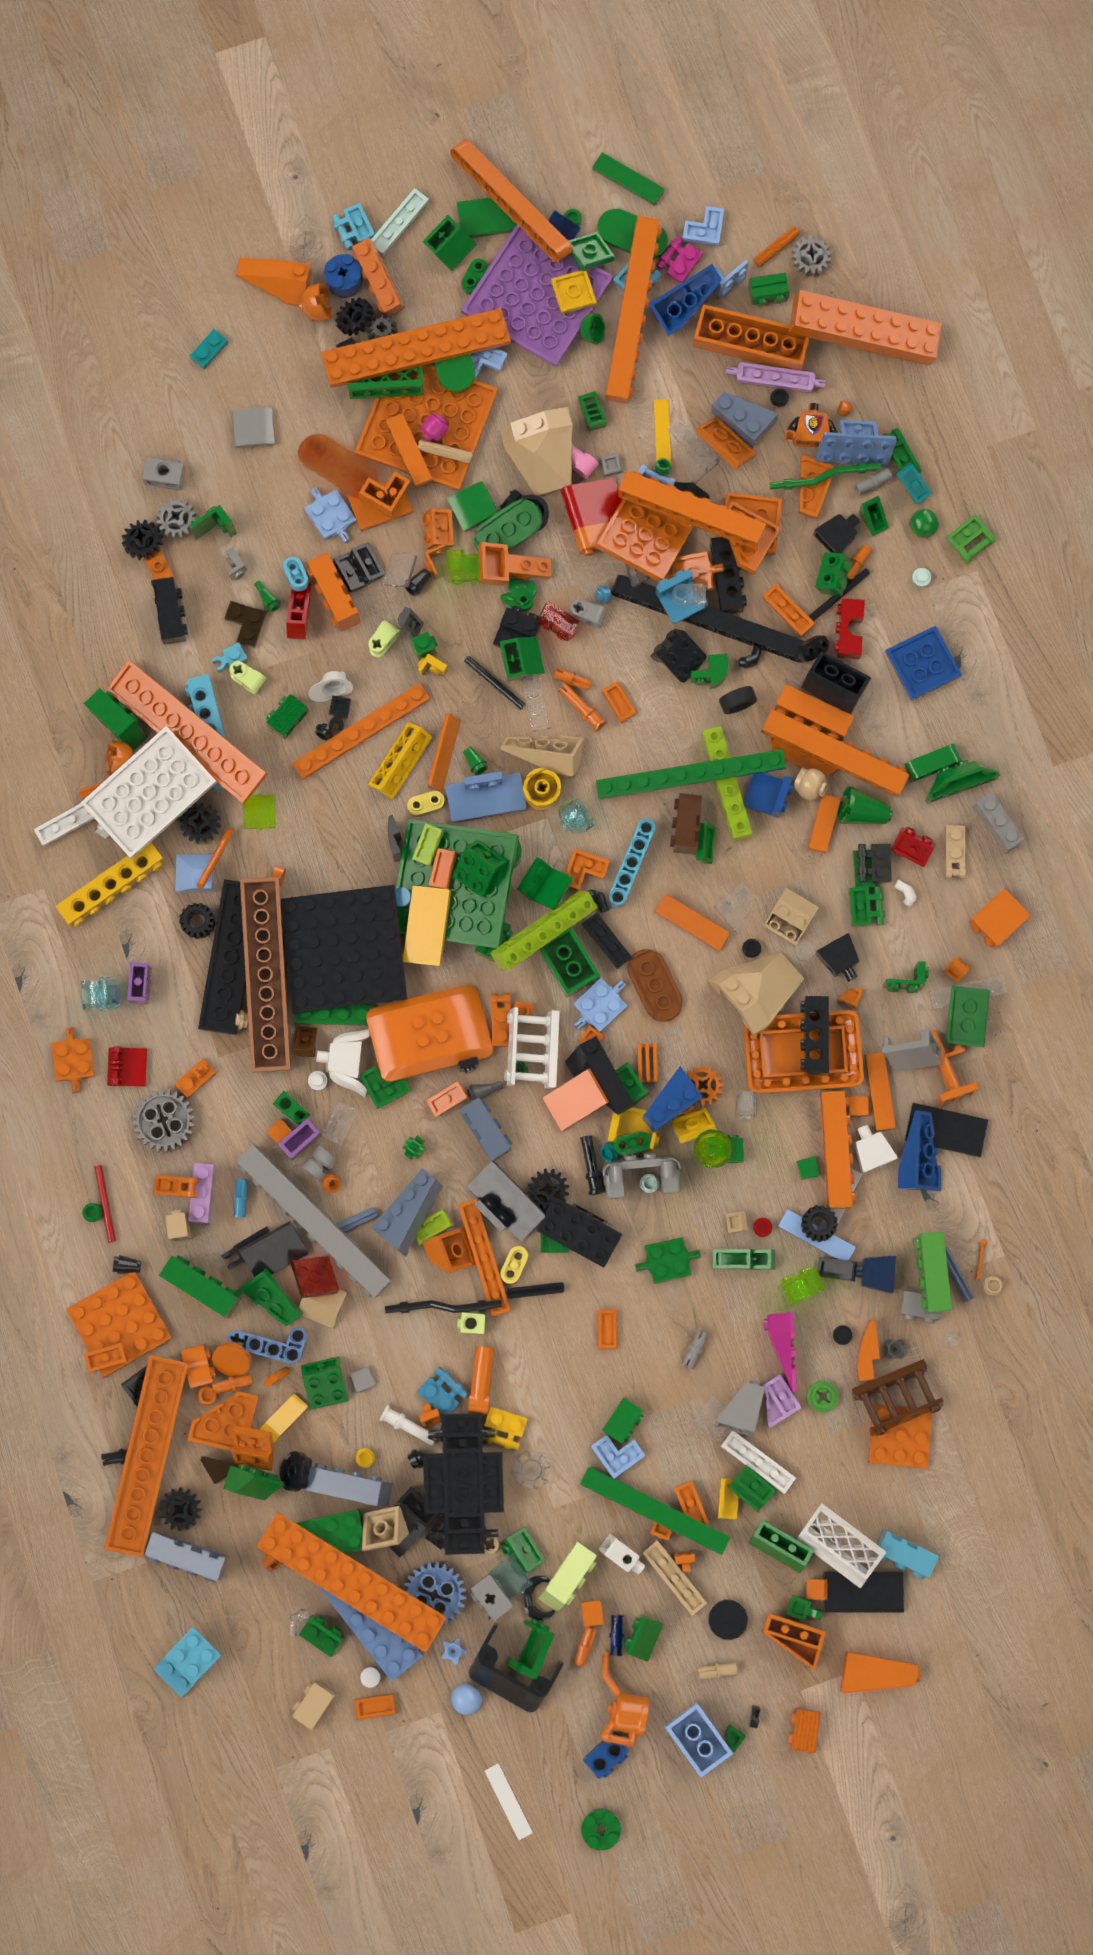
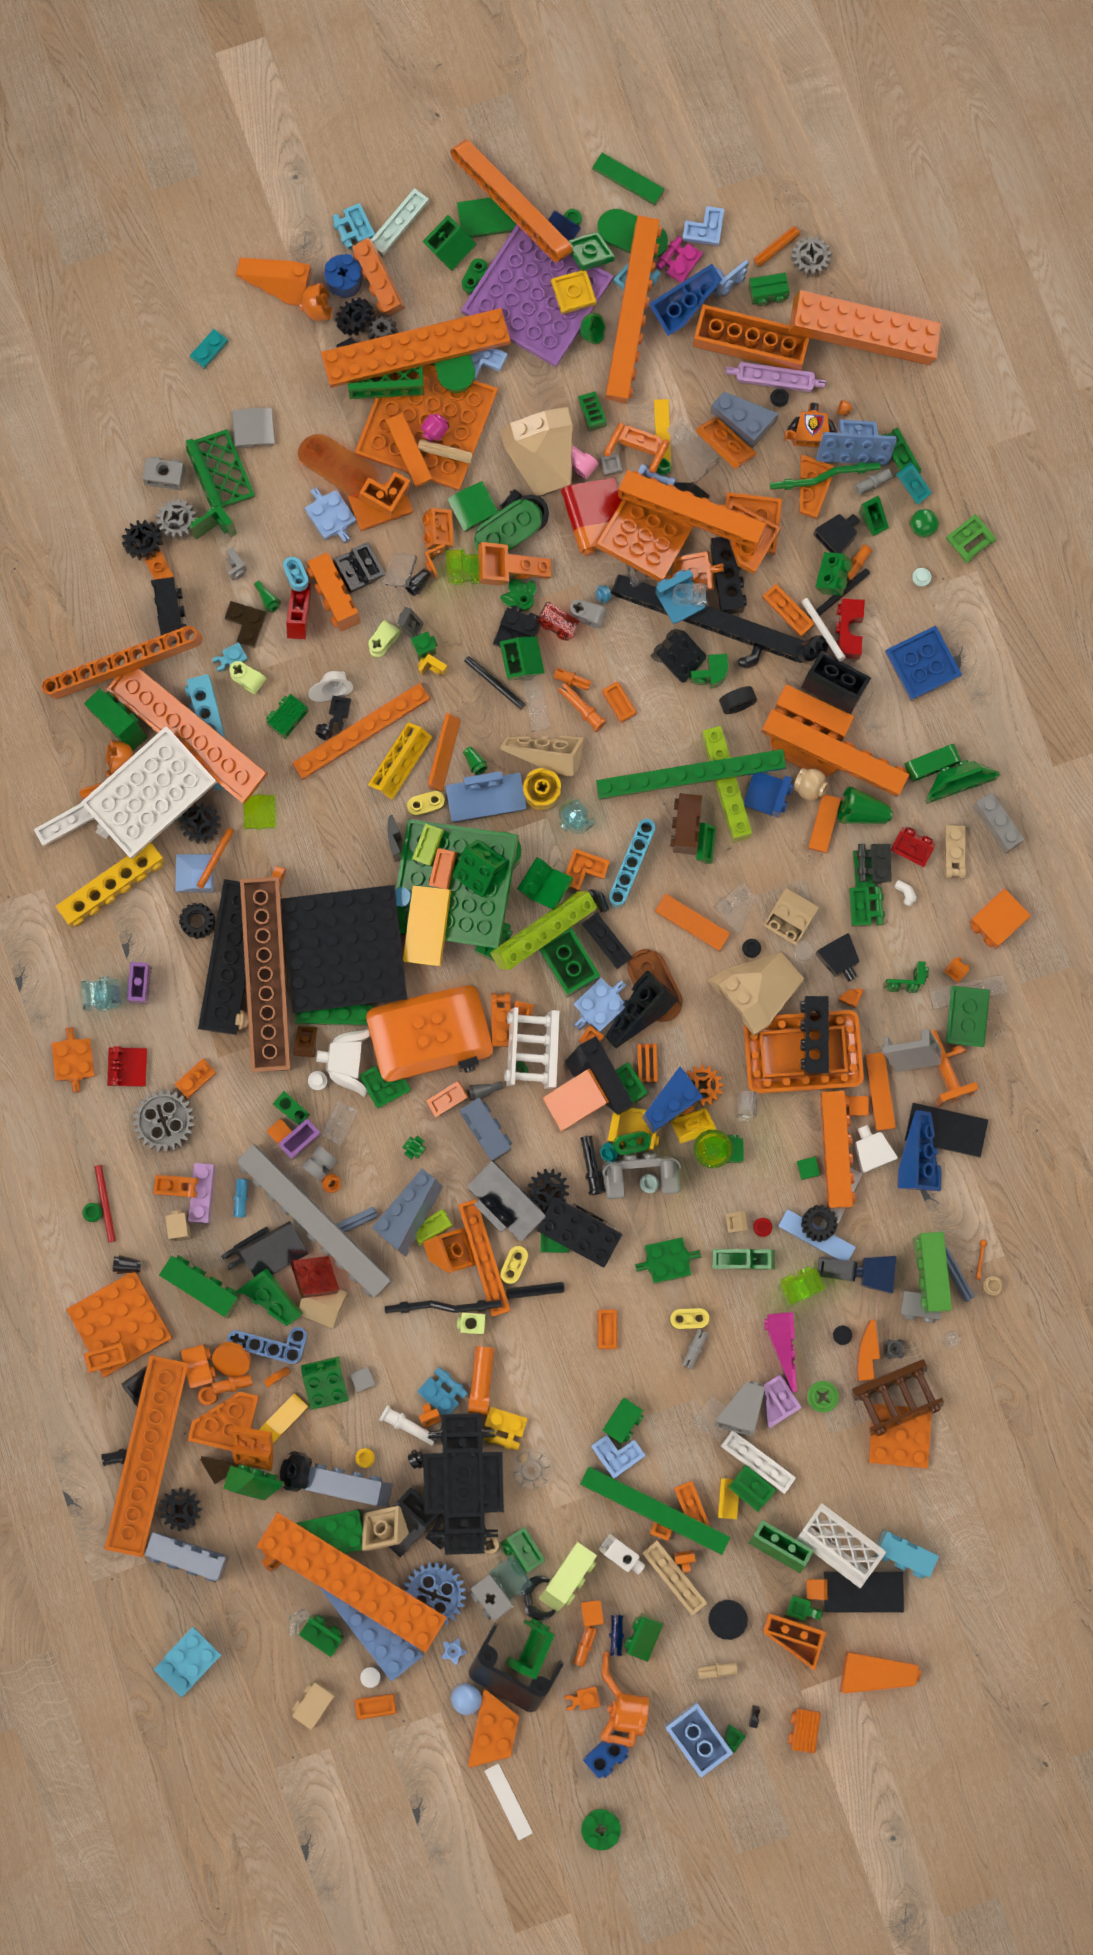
none -> orange beam [42,626,203,699]
none -> green fence [185,429,255,508]
none -> orange wing [468,1689,519,1767]
none -> orange plate [564,1686,600,1711]
none -> orange plate [604,423,670,473]
none -> black wedge [605,970,679,1049]
none -> light yellow plate [670,1308,709,1329]
none -> white bar [802,598,845,661]

